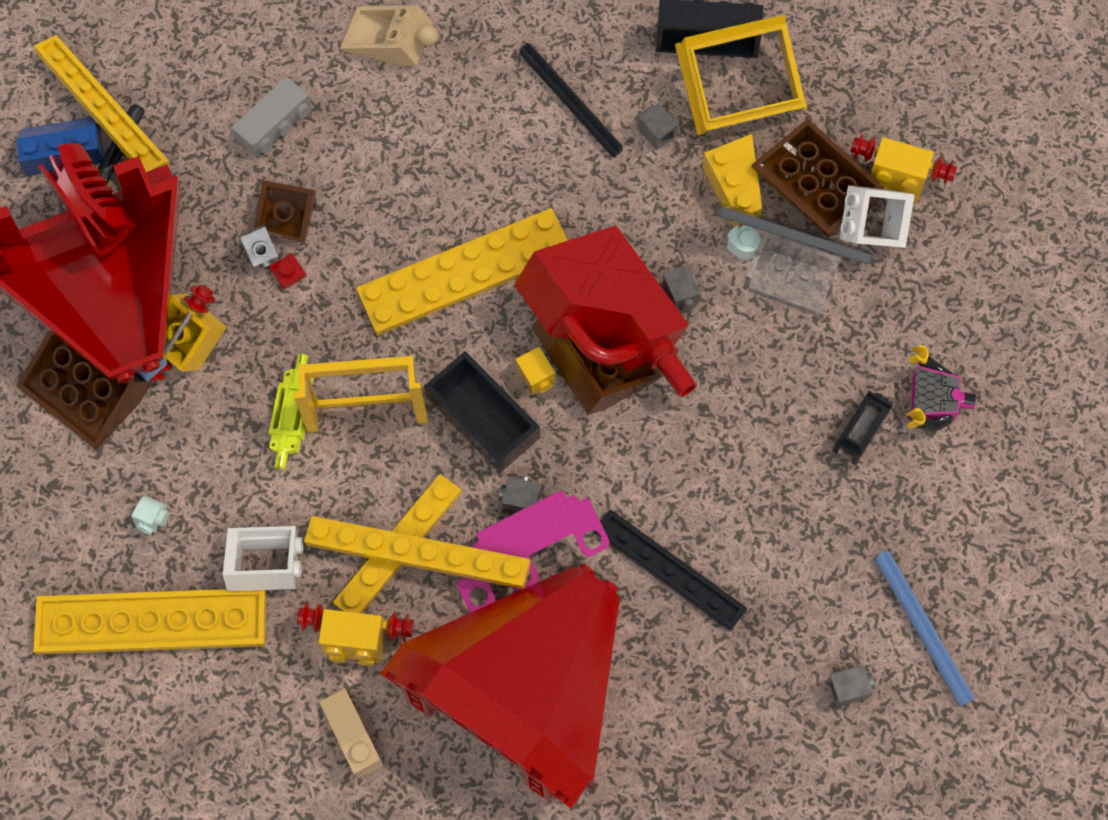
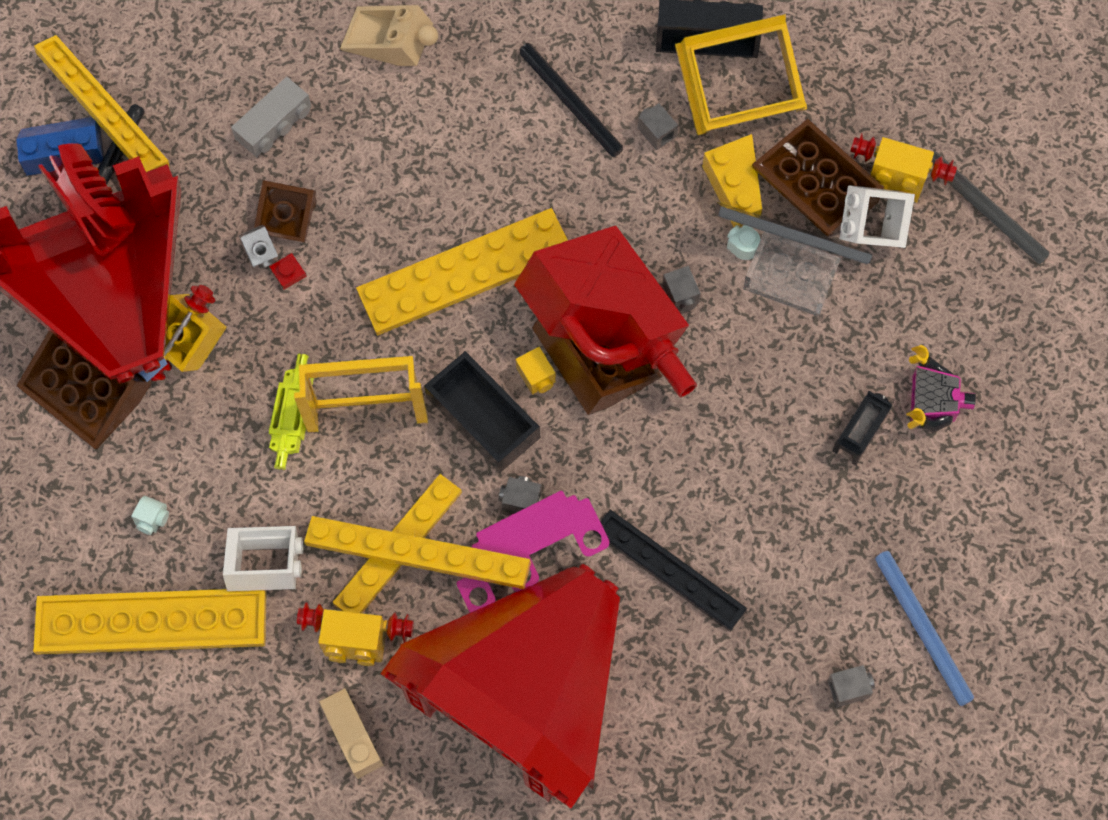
none -> dark grey axle [931,151,1050,264]

